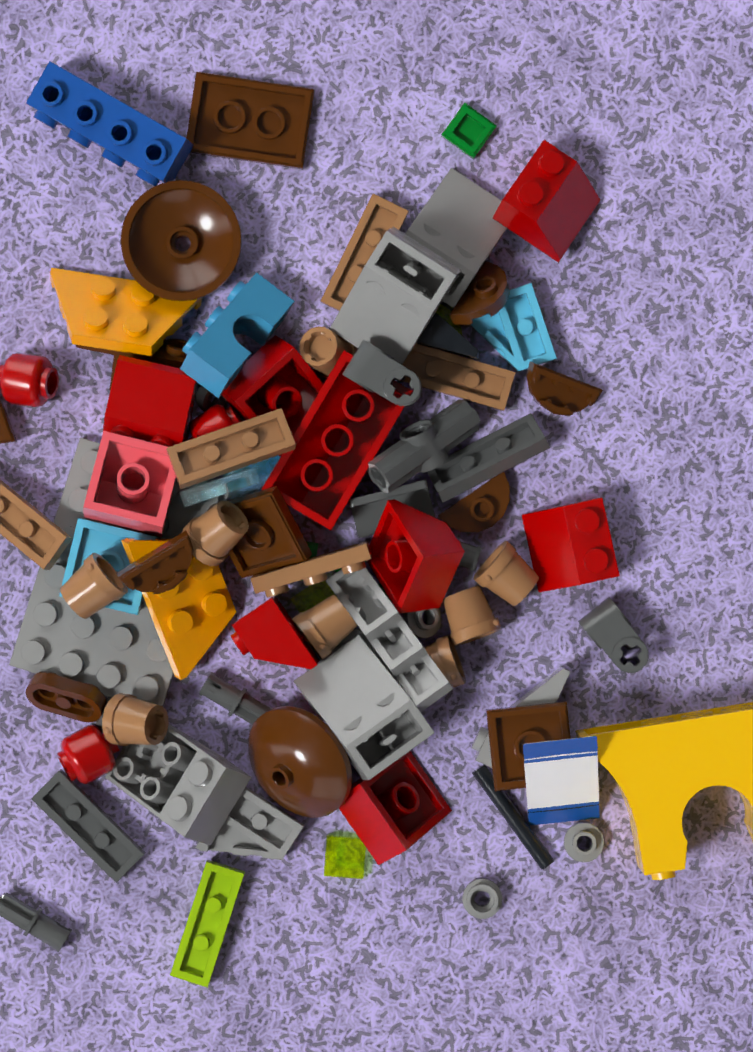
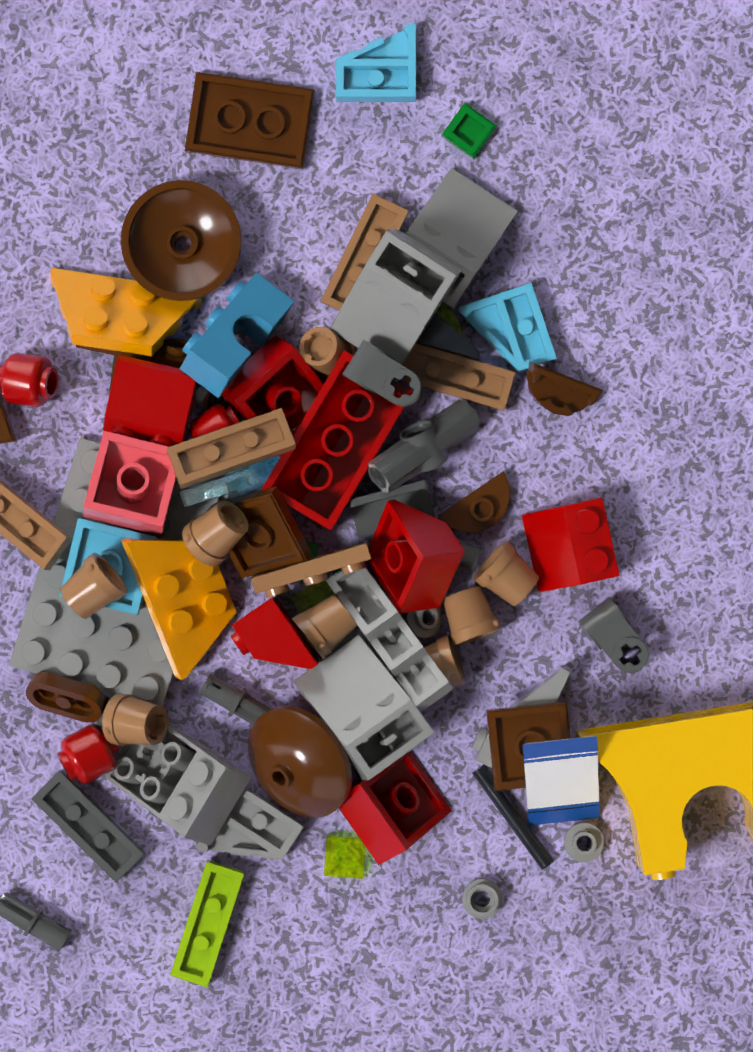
blue brick [26,61,194,186] -> none
reddish brown plate [116,530,193,594] -> none
dark grey plate [427,413,550,502] -> none
reddish brown plate [450,261,510,325] -> none
red slope [492,140,601,263] -> none
none -> medium azure wing [336,24,416,102]

